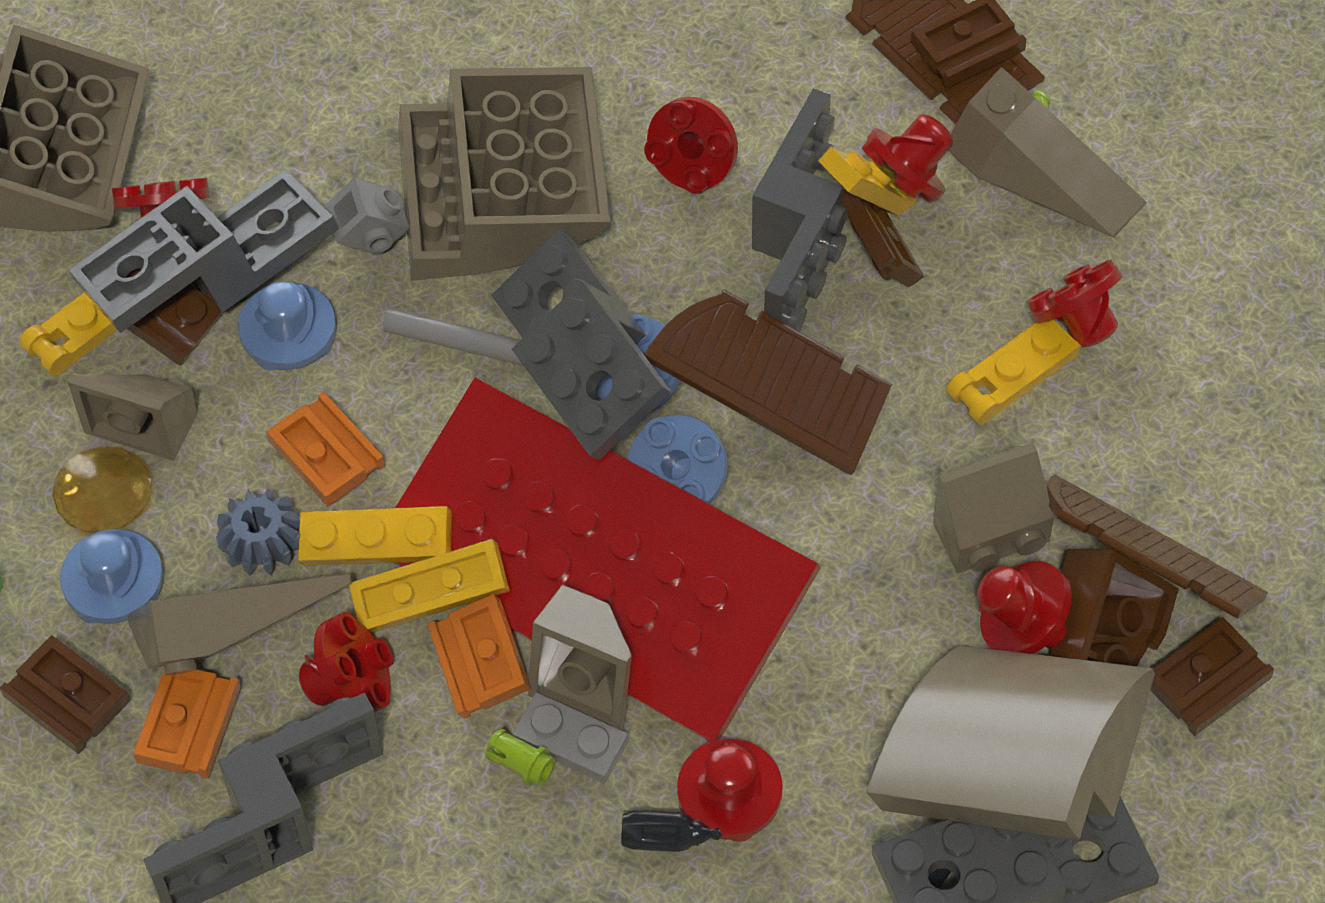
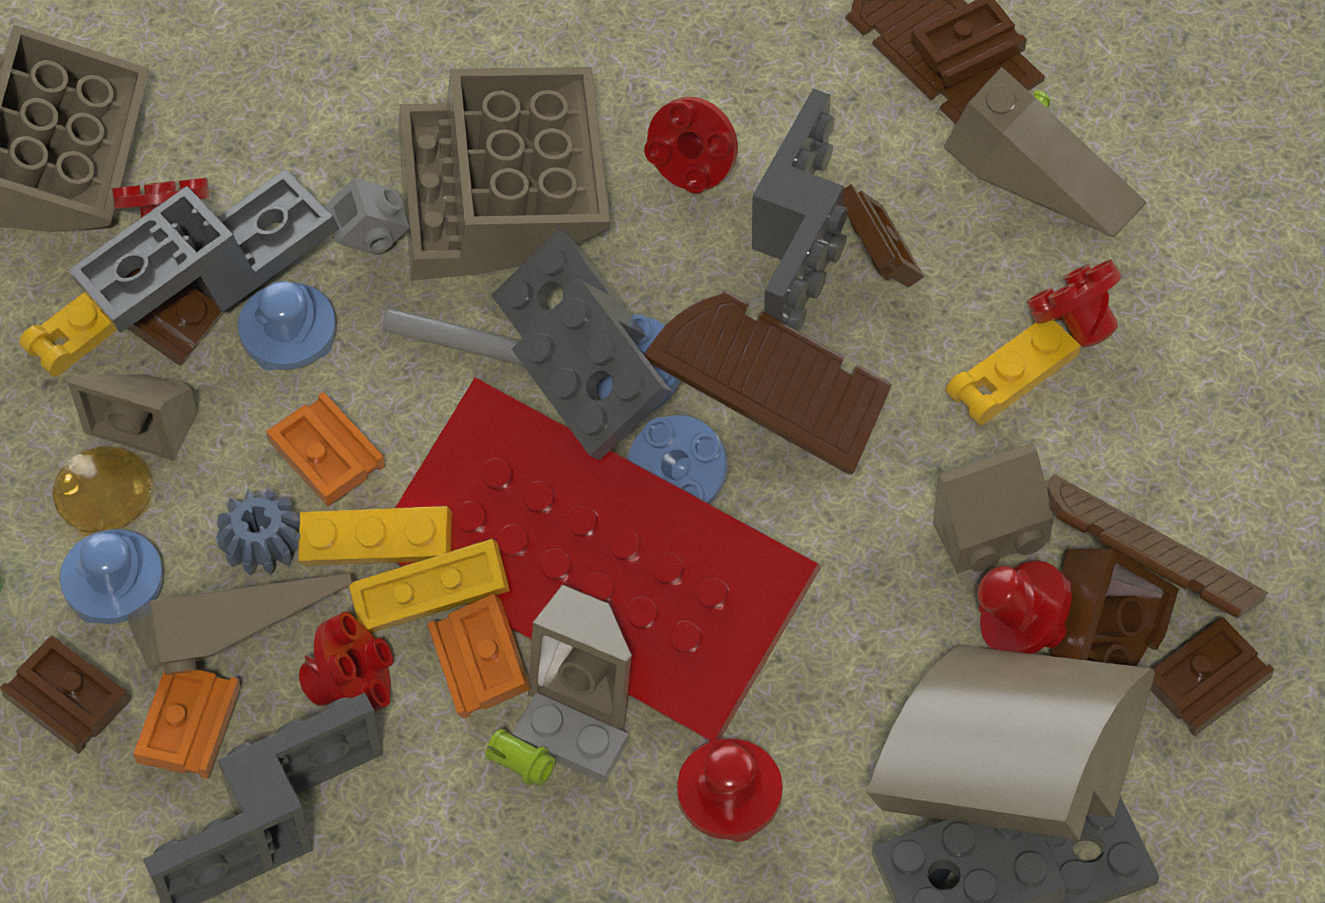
black piece [621,810,722,852] -> none
yellow plate [818,147,918,215] -> none
red plate [862,114,953,202] -> none

